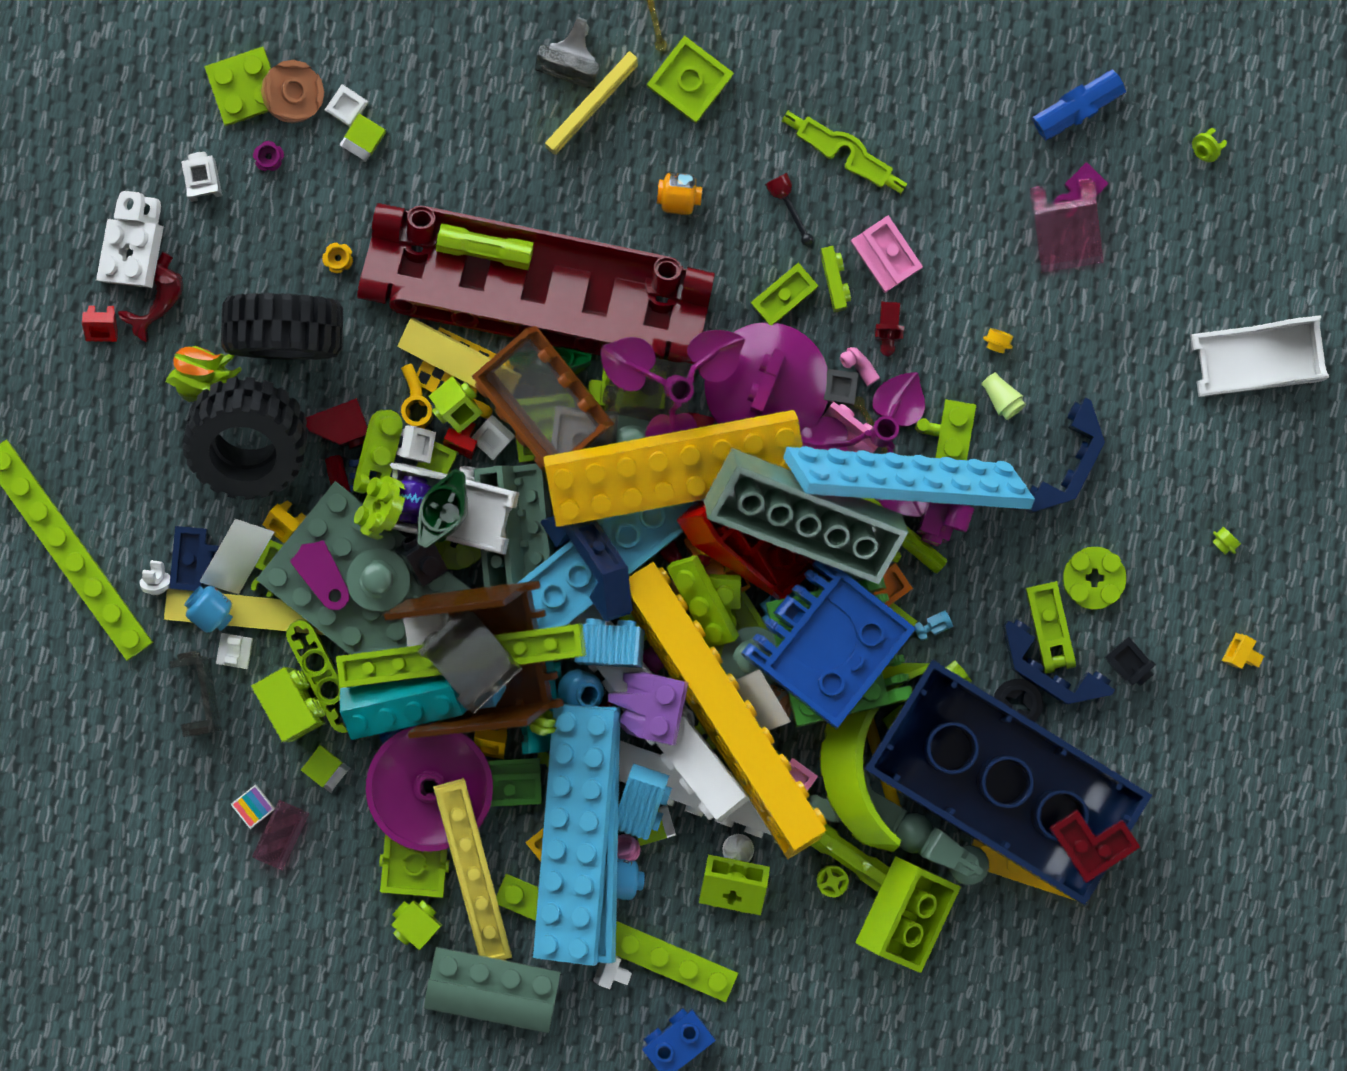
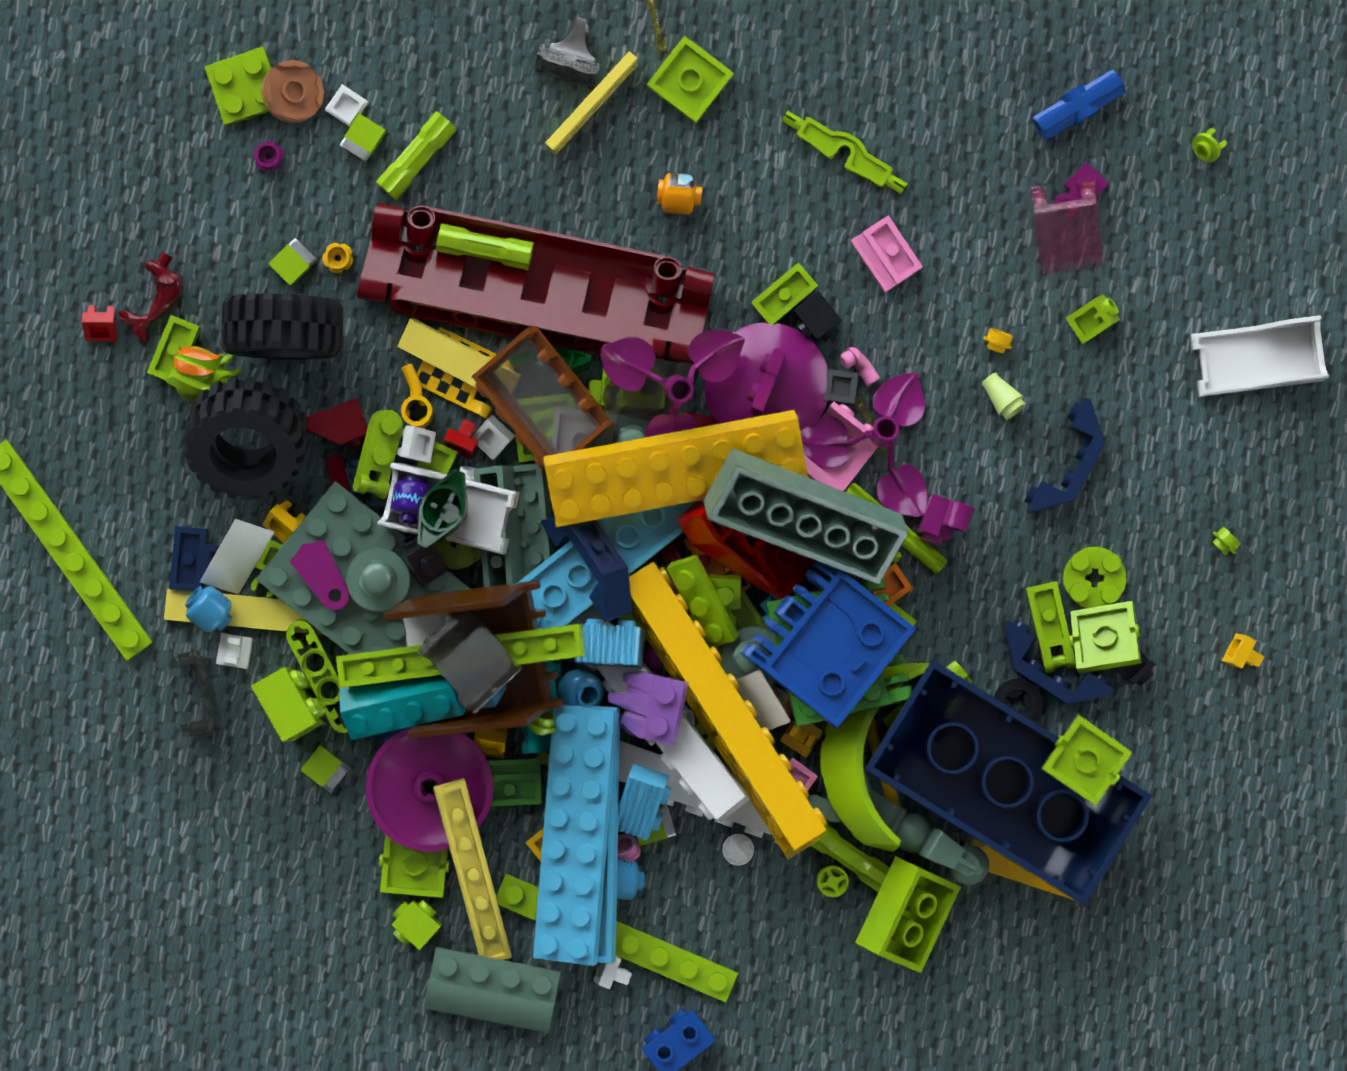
white plate [96,191,164,288] -> none
white plate [140,560,170,595] -> none
white window [181,152,222,202] -> none
tile [231,784,276,829] -> none
clear pink tile [252,799,310,870] -> none
lime plate [354,476,405,540] -> none
lime brick [429,376,483,433] -> none
lime brick [699,854,770,916] -> none
hinge [765,173,814,246] -> none
medium azure plate [783,446,1035,509] -> none
lime plate [820,246,851,313] -> none
dark red piece [874,301,904,357] -> none
medium azure piece [914,610,953,641] -> none
lime plate [915,399,976,460] -> none
dark red plate [1050,810,1140,883] -> none
none -> lime plate [147,315,201,381]
none -> lime piece [268,238,317,287]
none -> lime axle [376,111,457,201]
none -> yellow tile [780,719,823,758]
none -> black brick [793,291,842,342]
none -> lime plate [1041,715,1132,806]
none -> lime bracket [1066,294,1120,344]
none -> lime plate [1070,601,1141,674]

